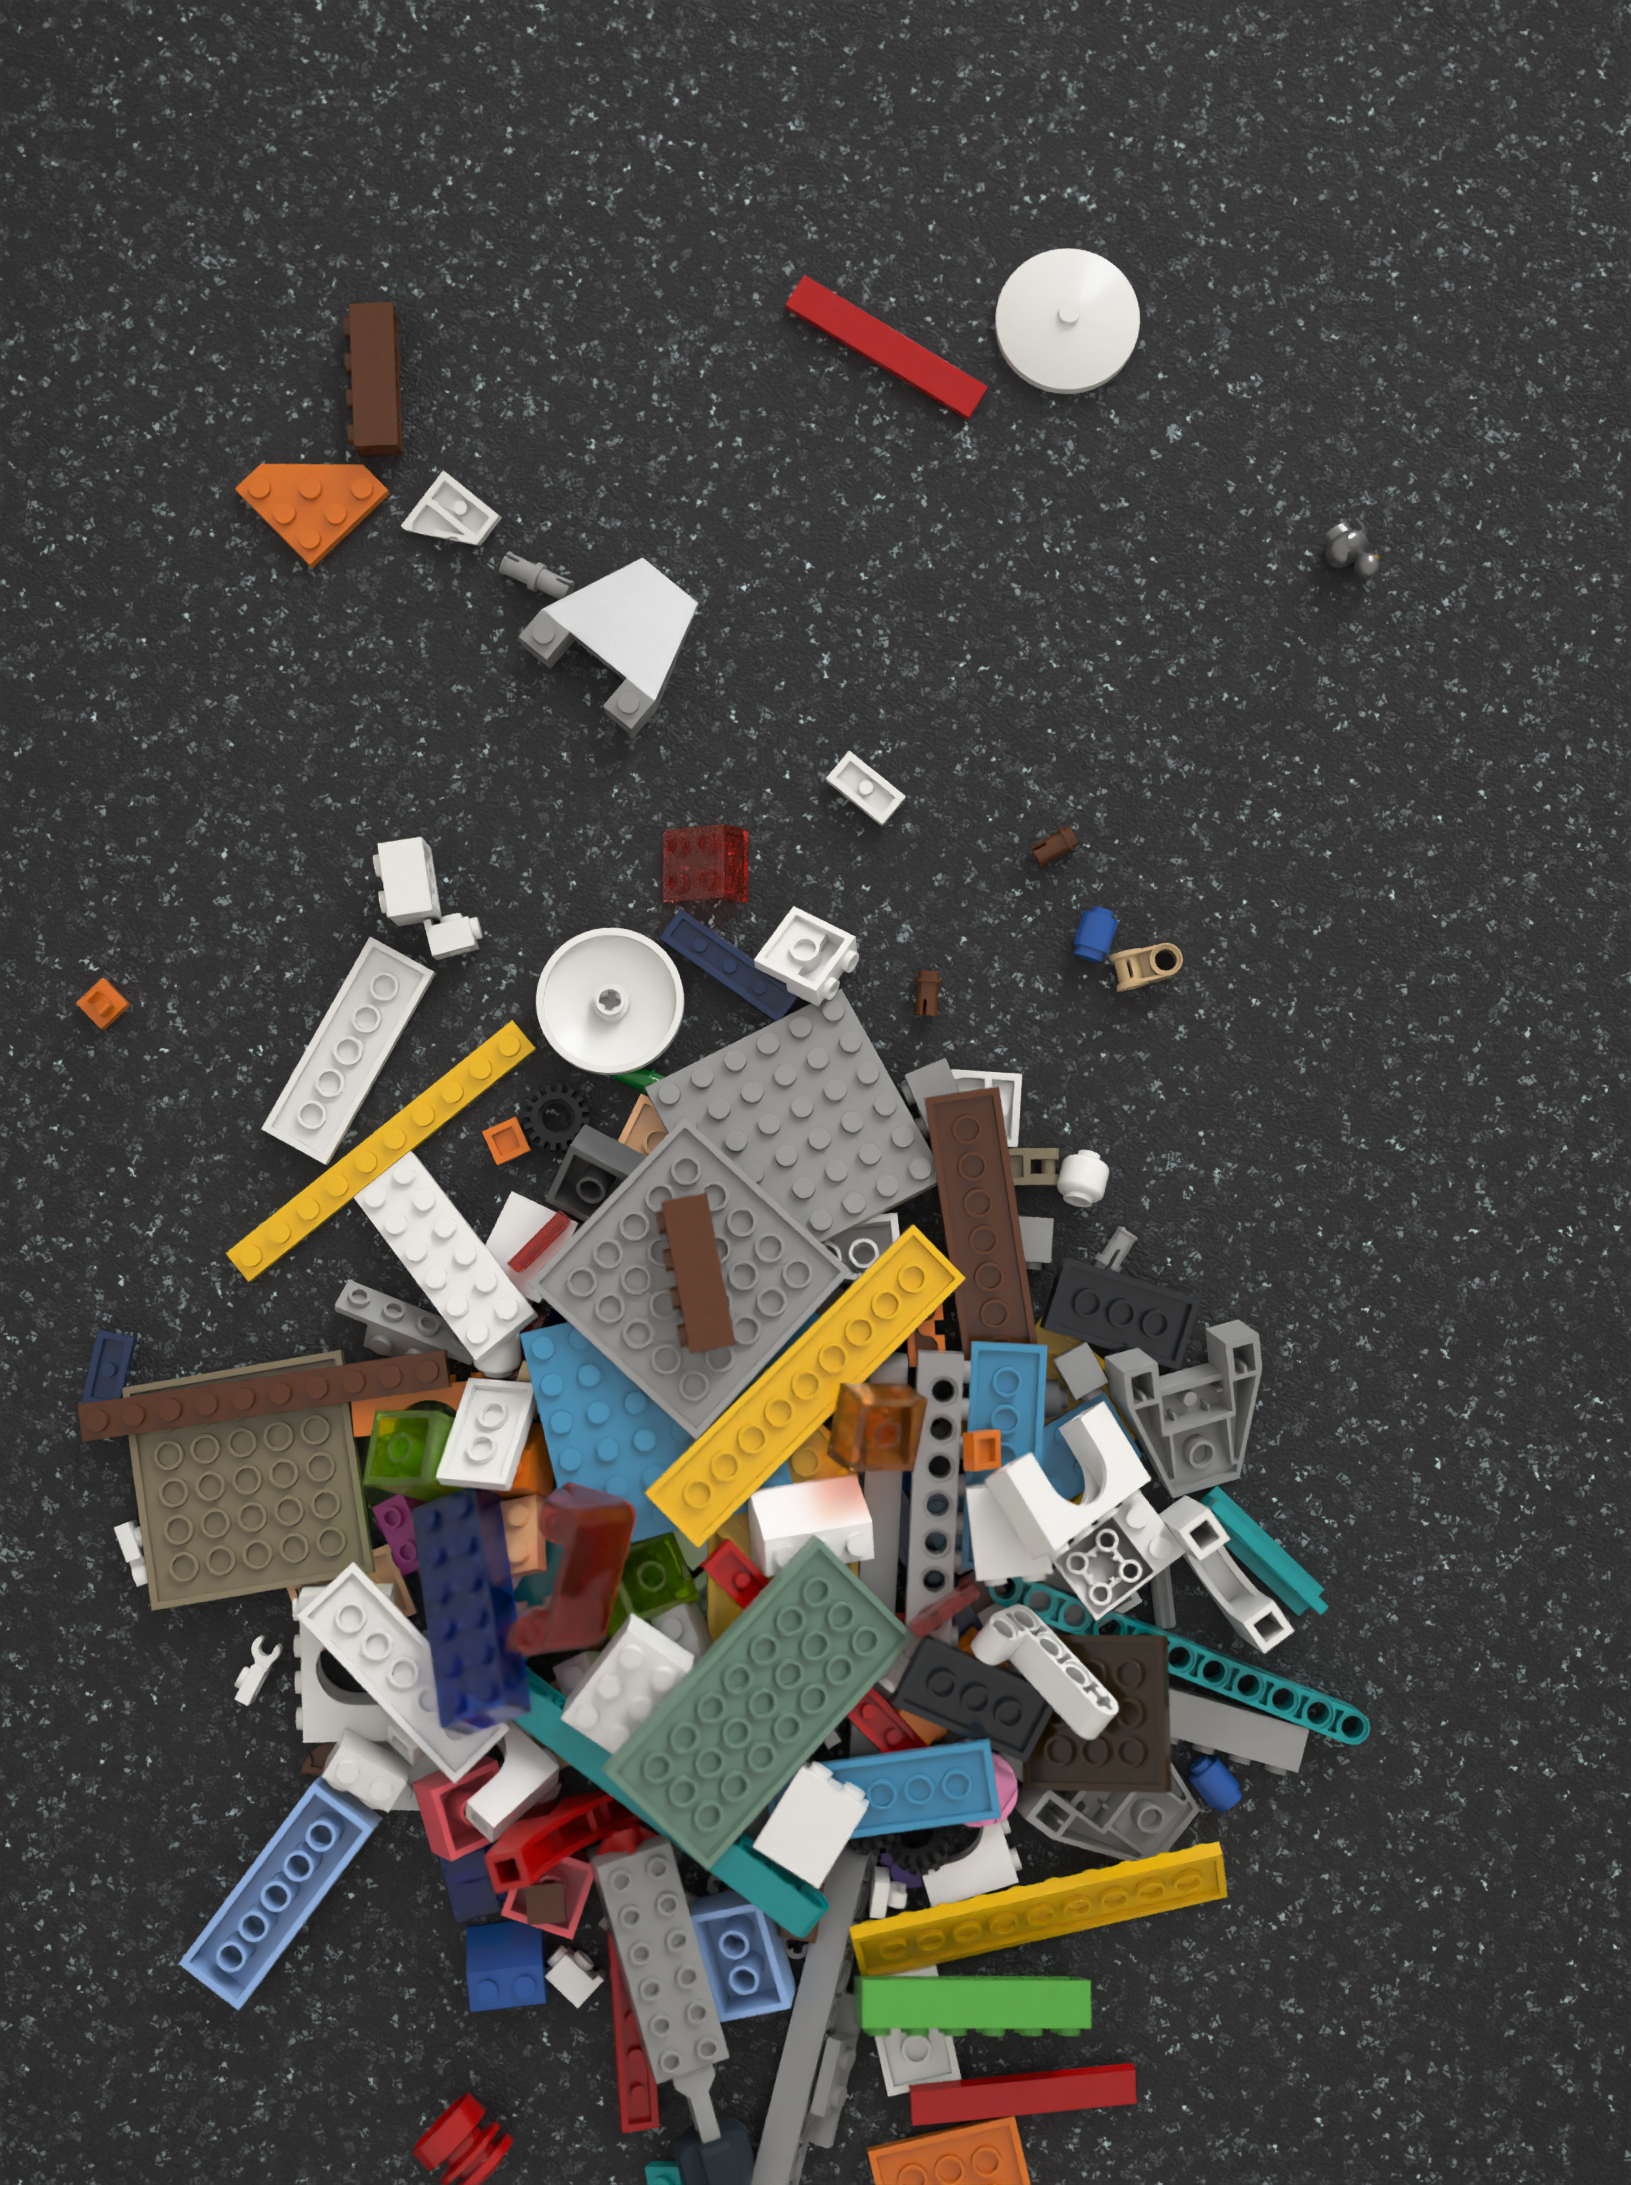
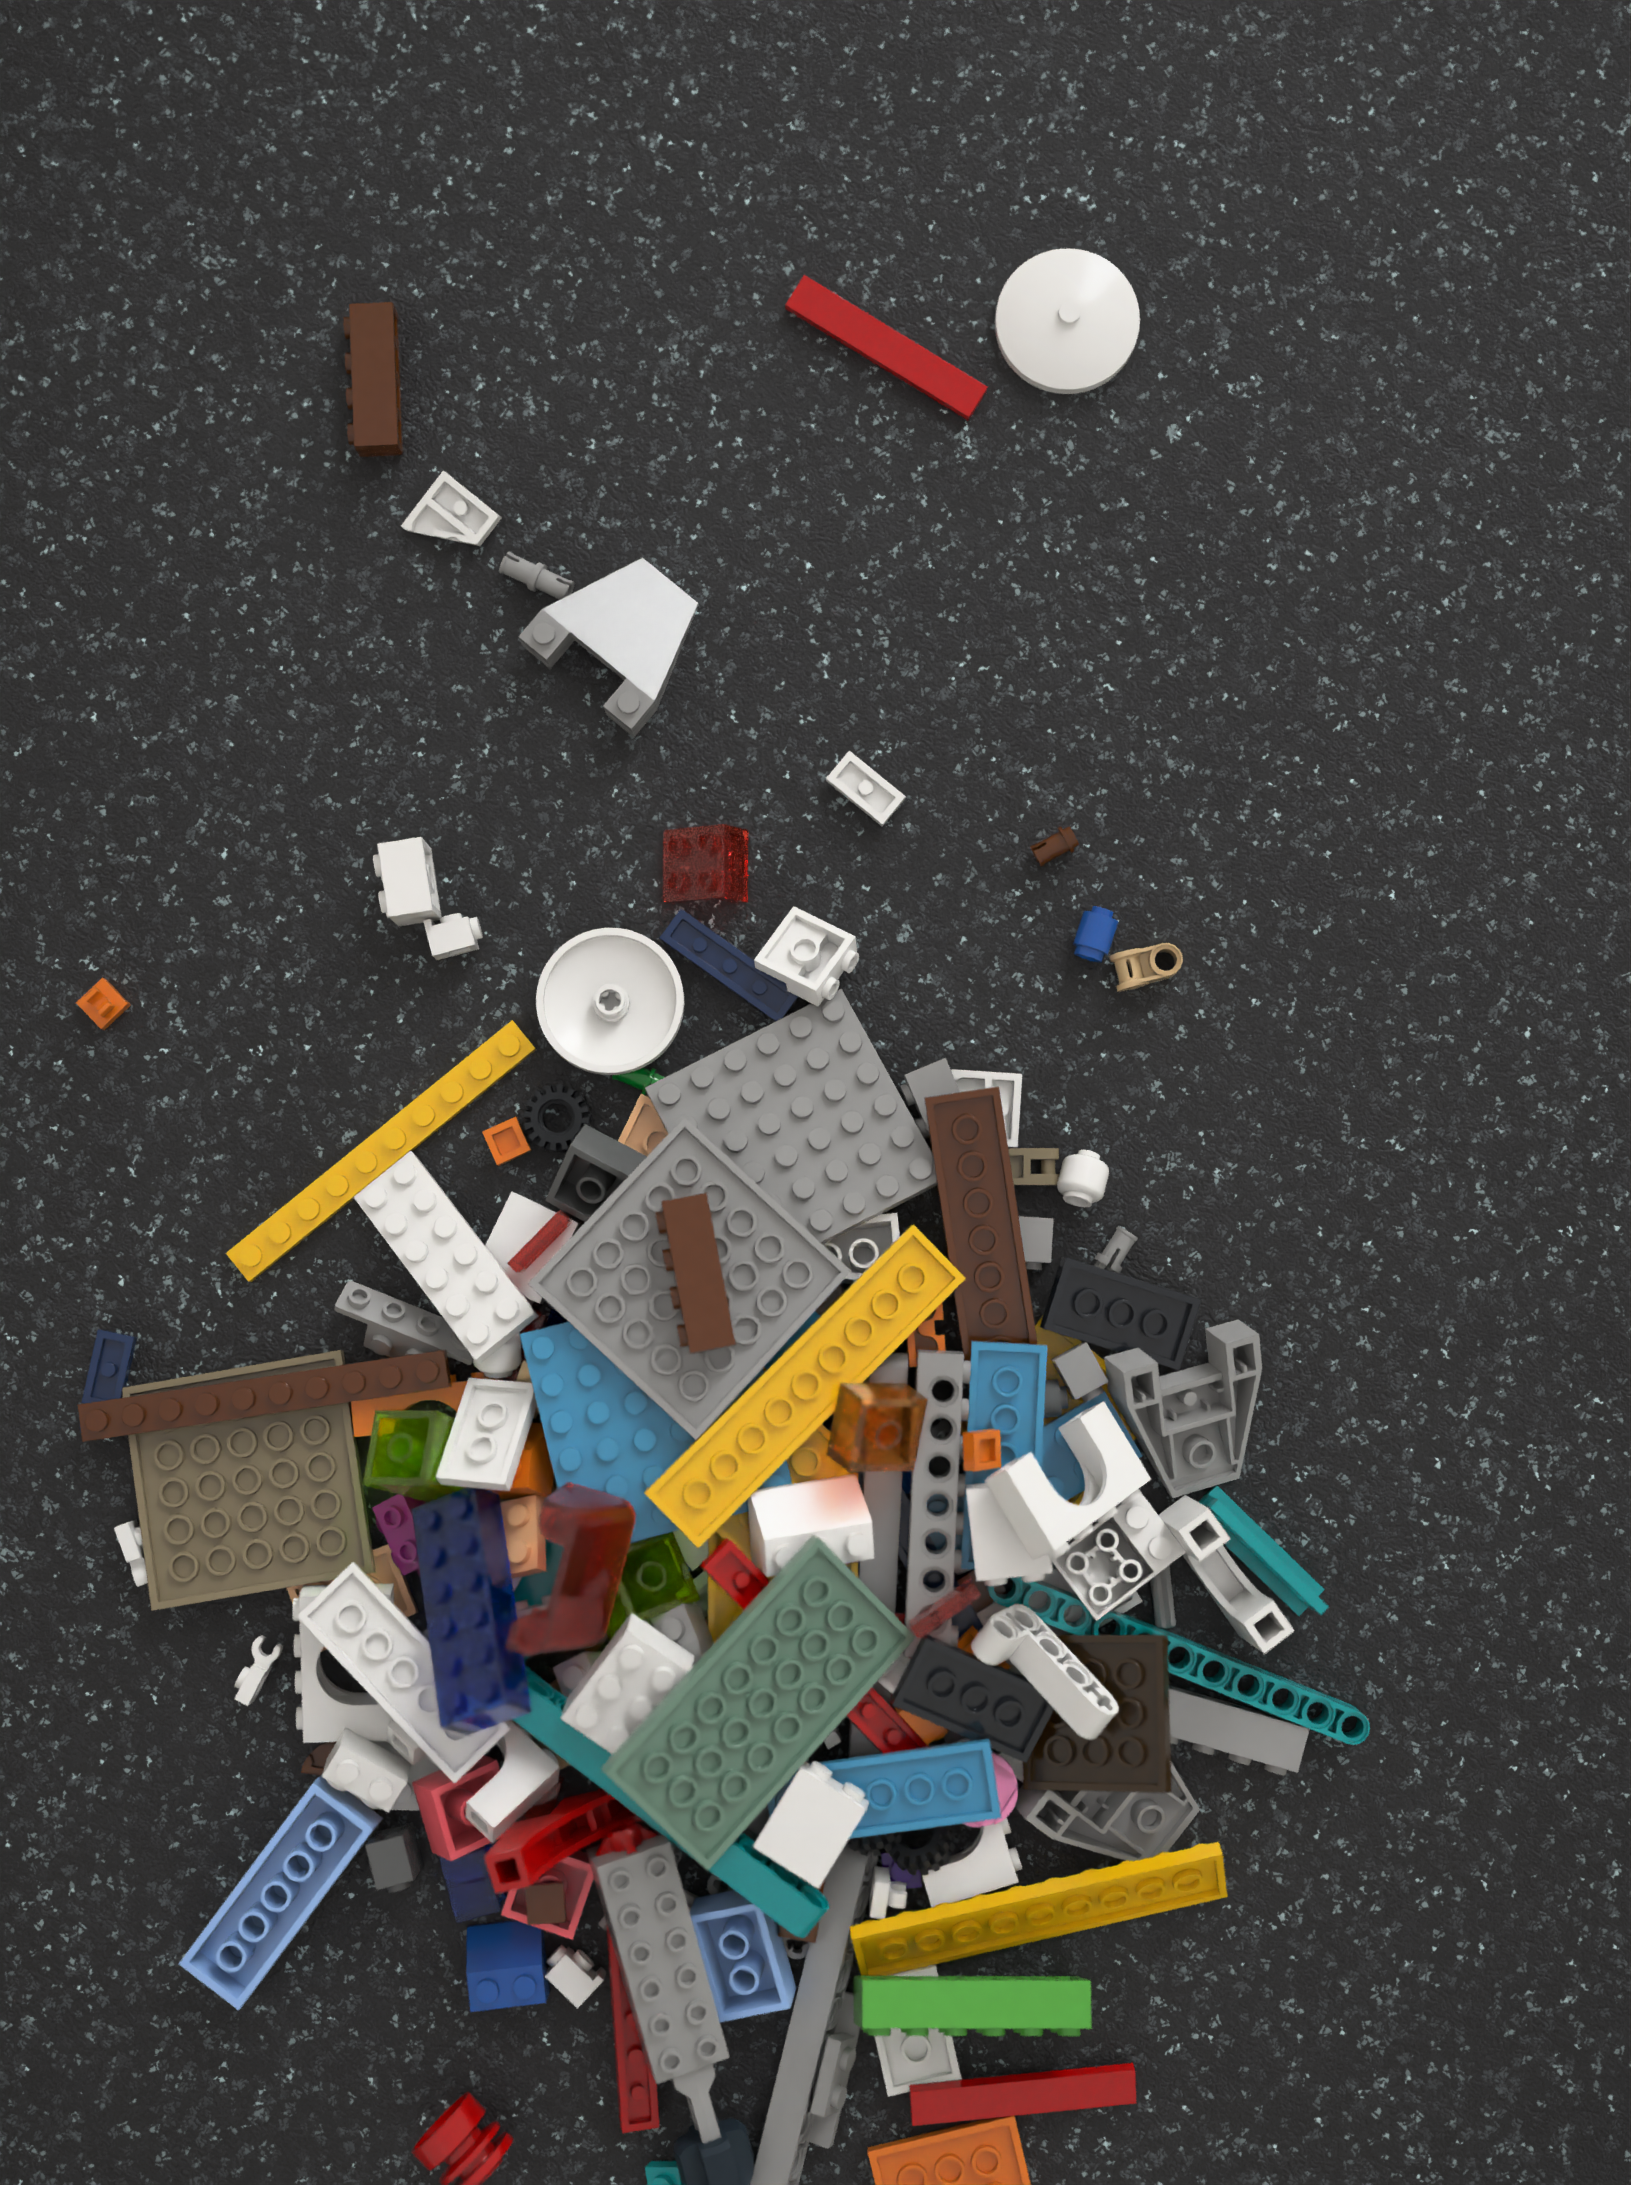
orange plate [235,464,390,568] -> none
white plate [262,937,436,1165] -> none
reddish brown pin [914,971,943,1016] -> none
blue brick [1188,1754,1242,1813] -> none
flat silver animal [1323,523,1380,578] -> none
none -> dark grey brick [365,1822,424,1893]

